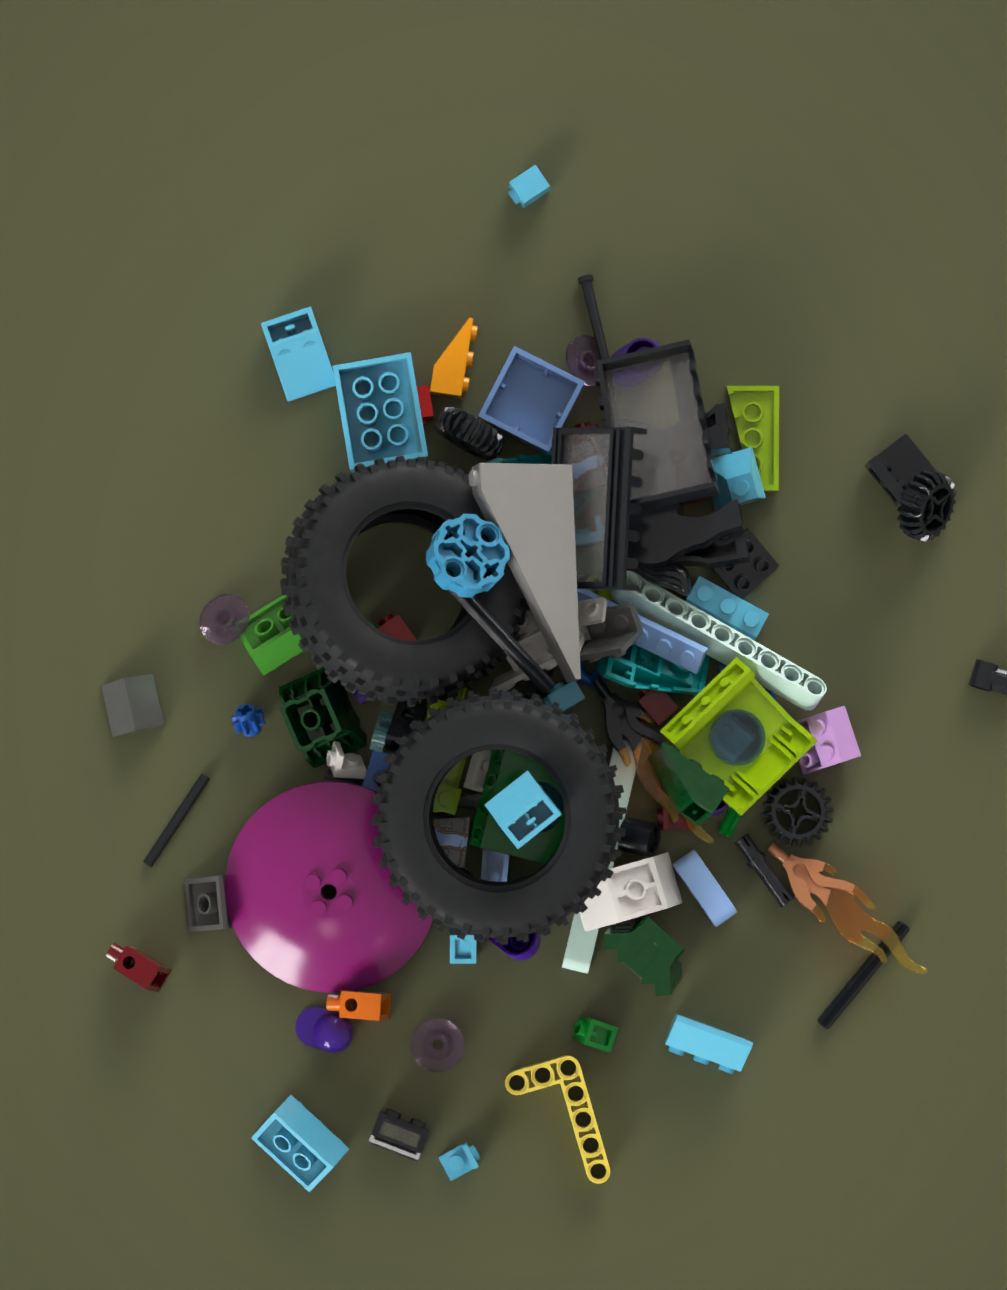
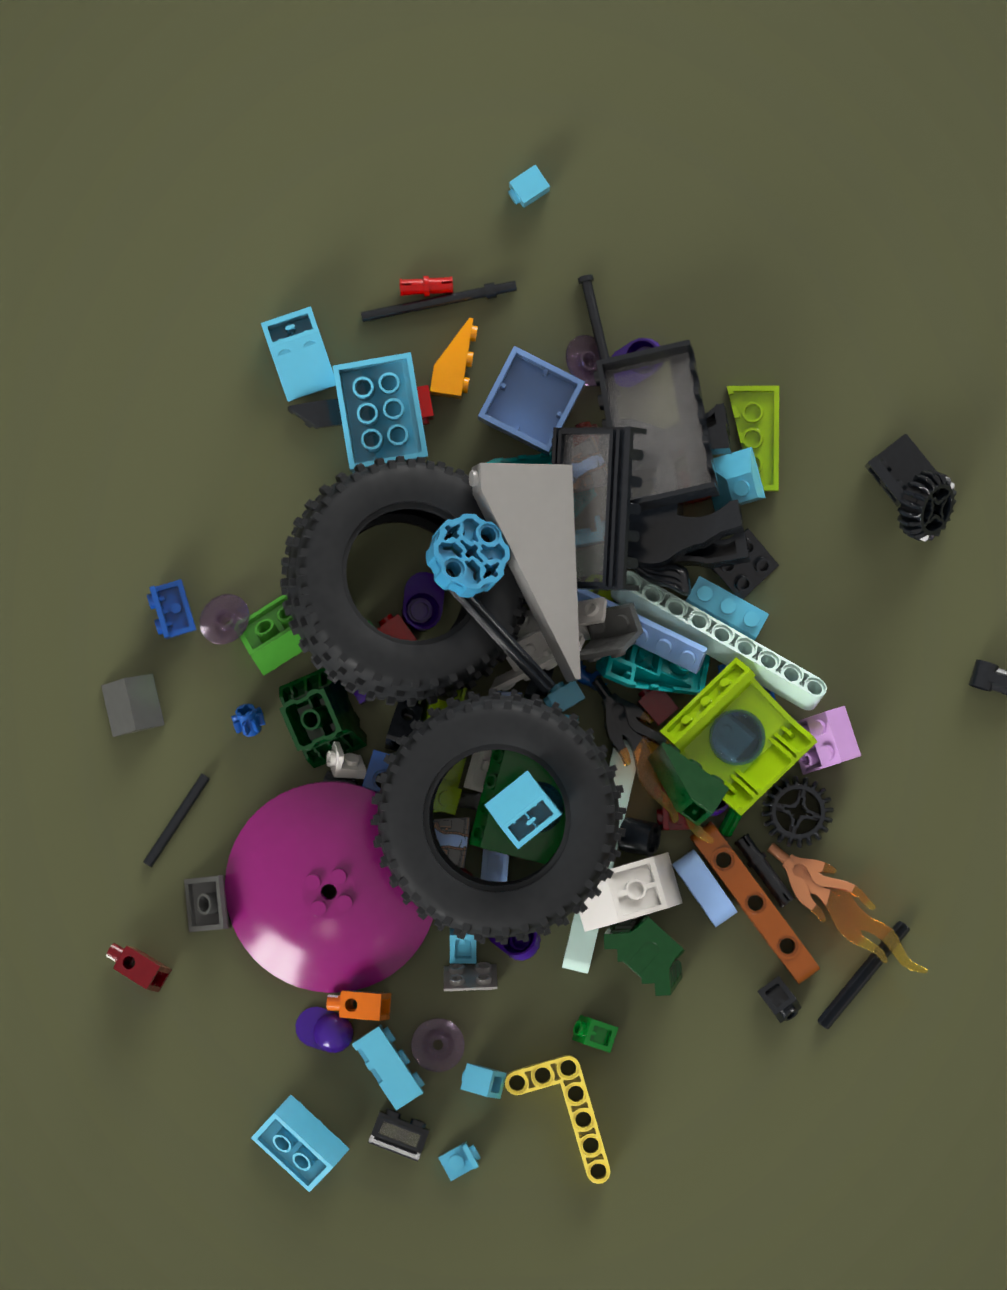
clear light blue beam [369,711,393,753] -> none
black gear [435,407,505,461] -> none
medium azure slope [664,1013,753,1074] -> none
none -> blue bracket [147,579,197,639]
none -> black slope [288,398,342,429]
none -> medium azure wedge [352,1024,425,1110]
none -> black bar [361,281,517,322]
none -> red pin [399,276,453,297]
none -> dark purple cap [401,572,444,631]
none -> light grey hinge [444,962,498,992]
none -> medium azure brick [460,1063,507,1099]
none -> dark orange beam [690,821,820,985]
none -> black bracket [757,976,801,1023]

